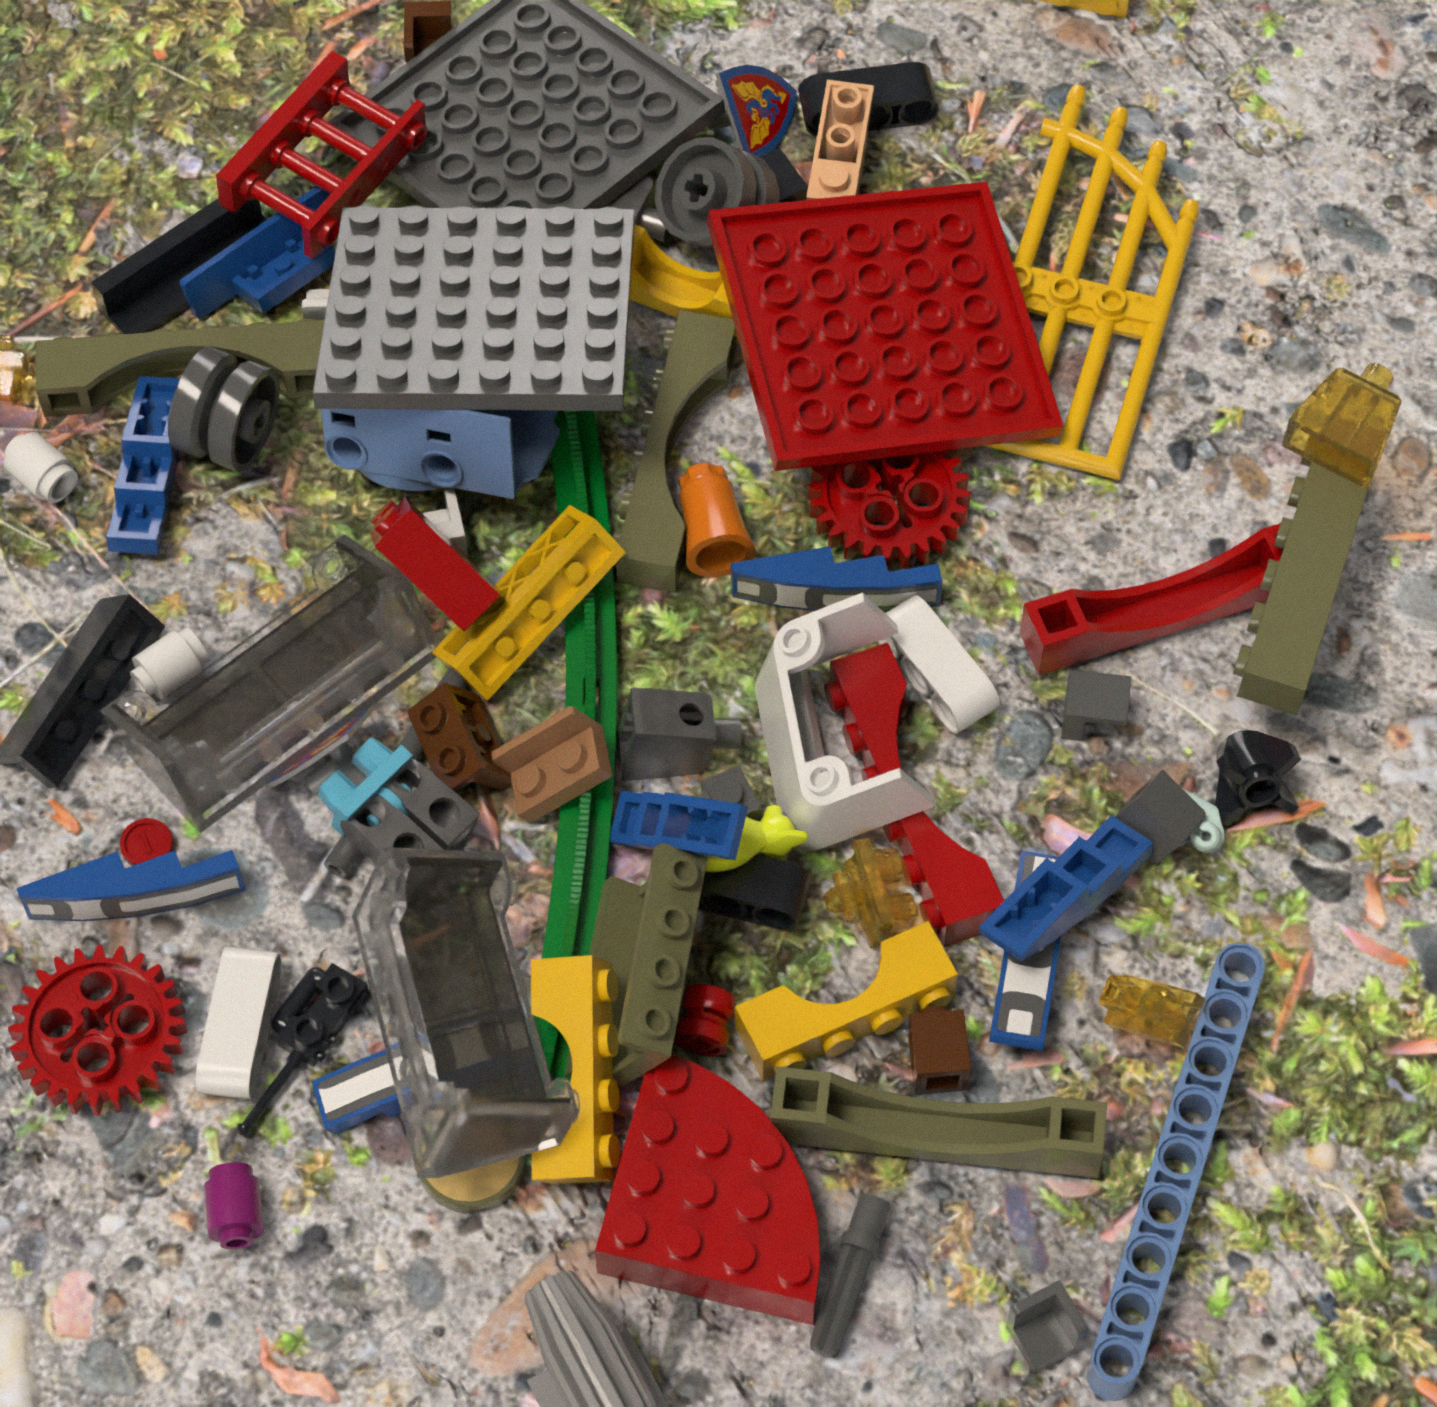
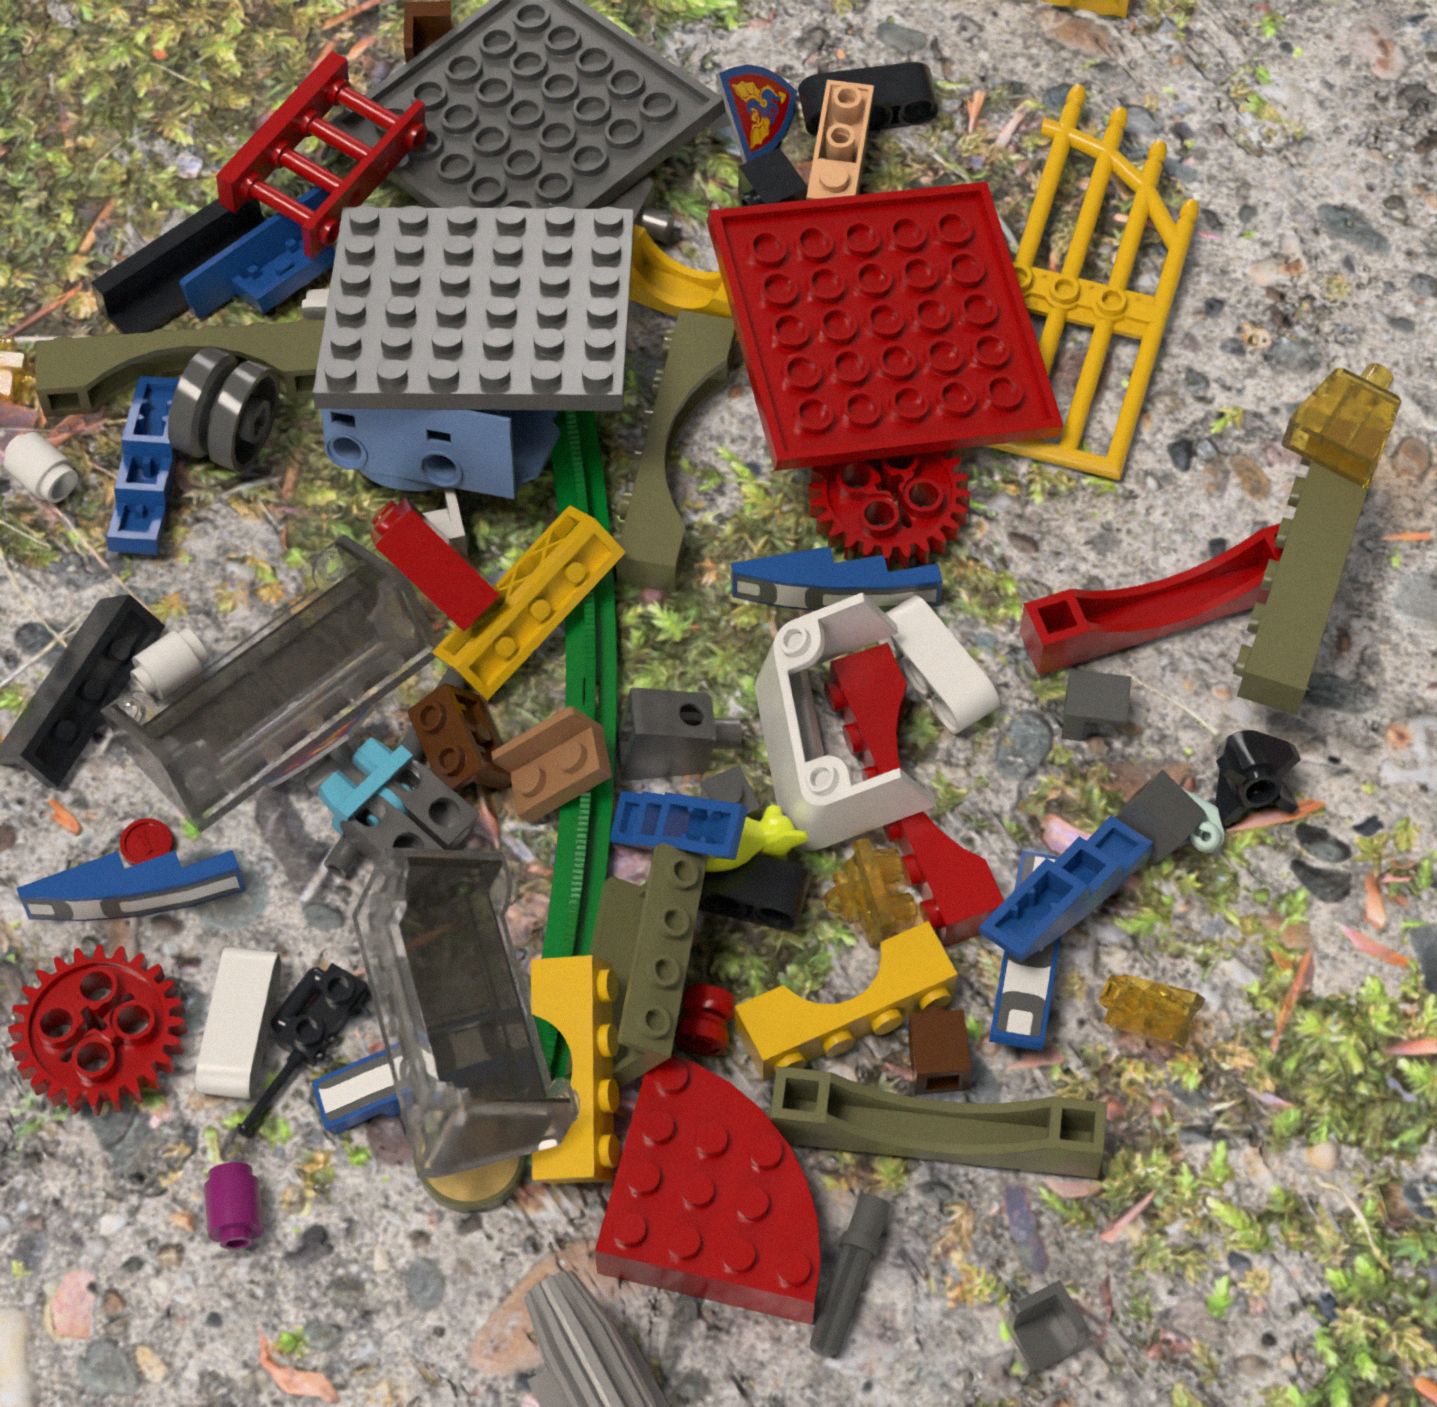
dark grey wheel [655,137,780,252] -> none
orange plant [679,462,756,578] -> none
medium blue beam [1087,942,1265,1401] -> none

